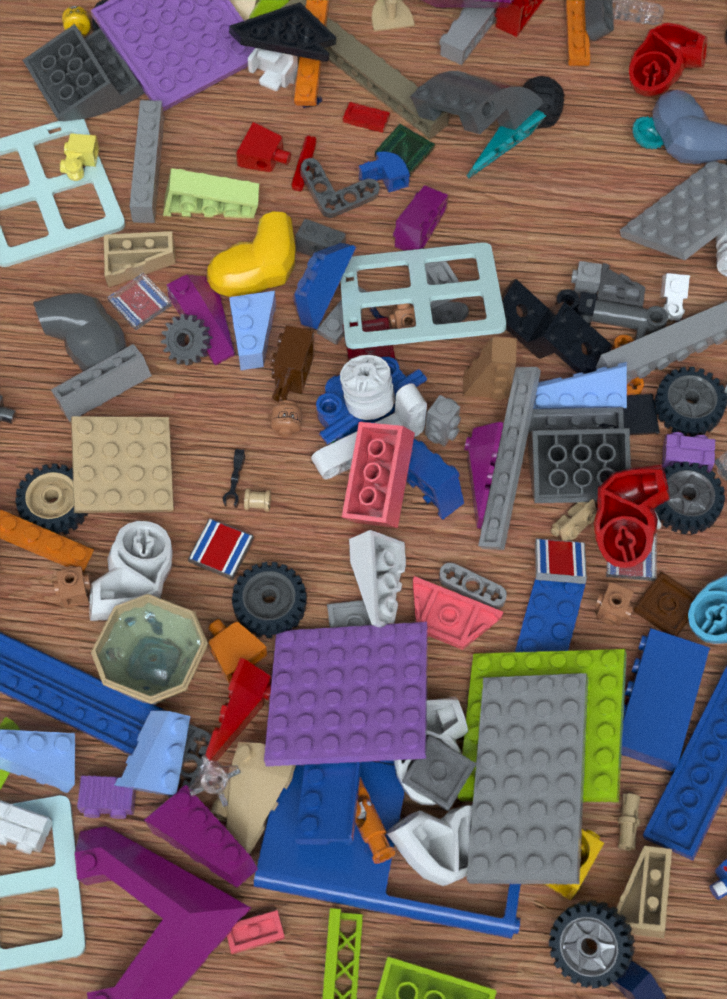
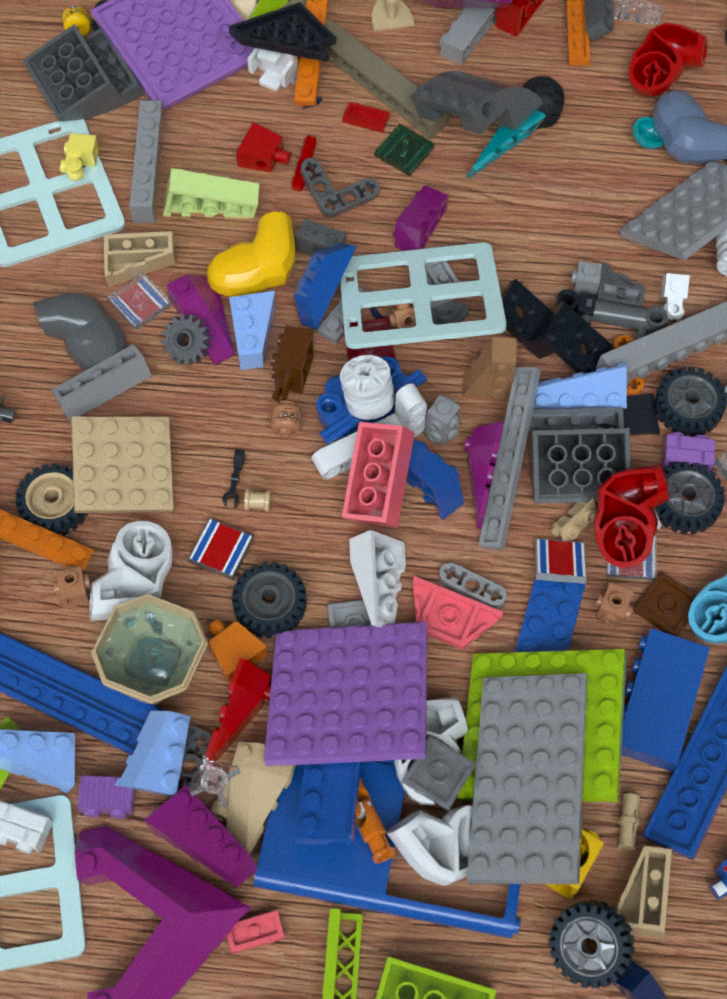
blue brick [359,152,410,193] -> none

